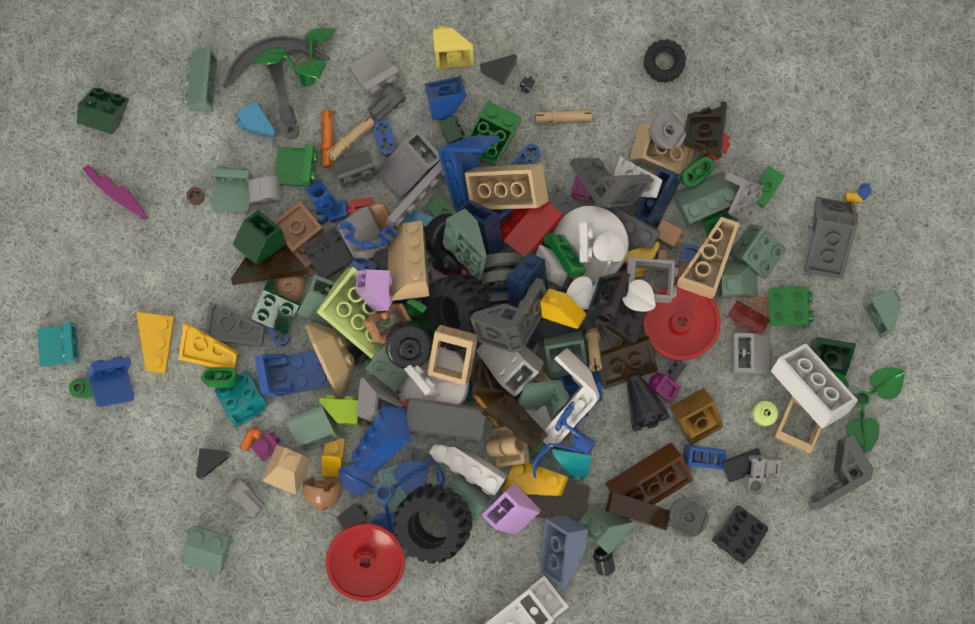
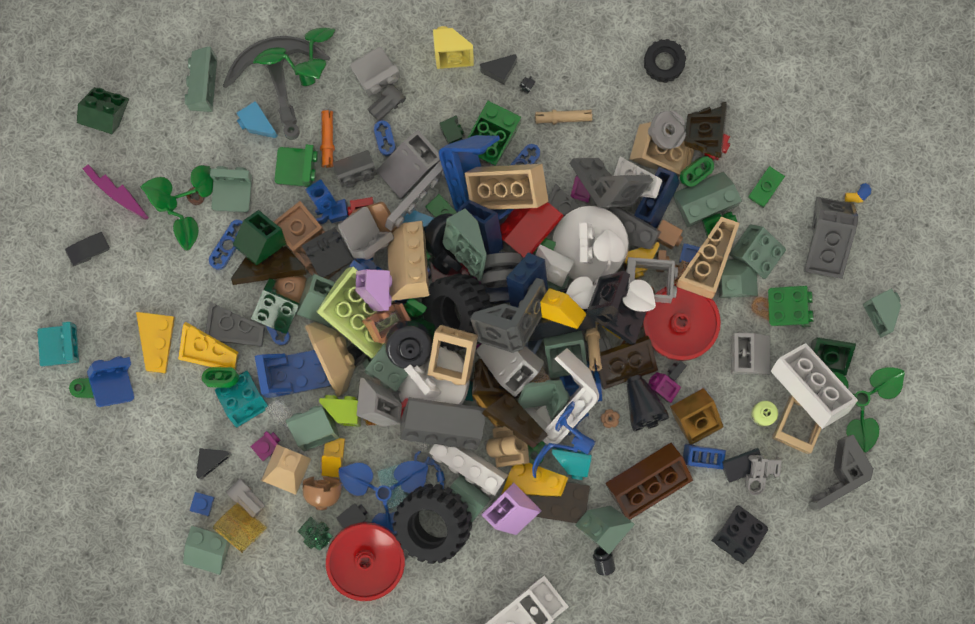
orange arm [239,427,262,452] -> none
light grey piece [248,176,281,205] -> none
tan pin [326,116,375,161] -> none
blue piece [337,221,397,250] -> none
blue wedge [352,406,411,472] -> none
blue slope [425,76,466,121] -> none
sand blue slope [541,515,588,588] -> none
green plate [544,234,587,276] -> none
dark brown slope [605,492,669,530] -> none
dark grey plate [669,497,709,537] -> none
light grey bracket [725,171,764,220] -> none
clear red bracket [728,300,771,335] -> none
none -> black slope [65,232,110,266]
none -> green plant [140,165,214,251]
none -> blue plate [190,492,215,516]
none -> blue beam [209,220,243,270]
none -> clear yellow slope [213,504,267,553]
none -> clear green brick [297,516,333,551]
none -> medium nougat plate [601,409,620,428]

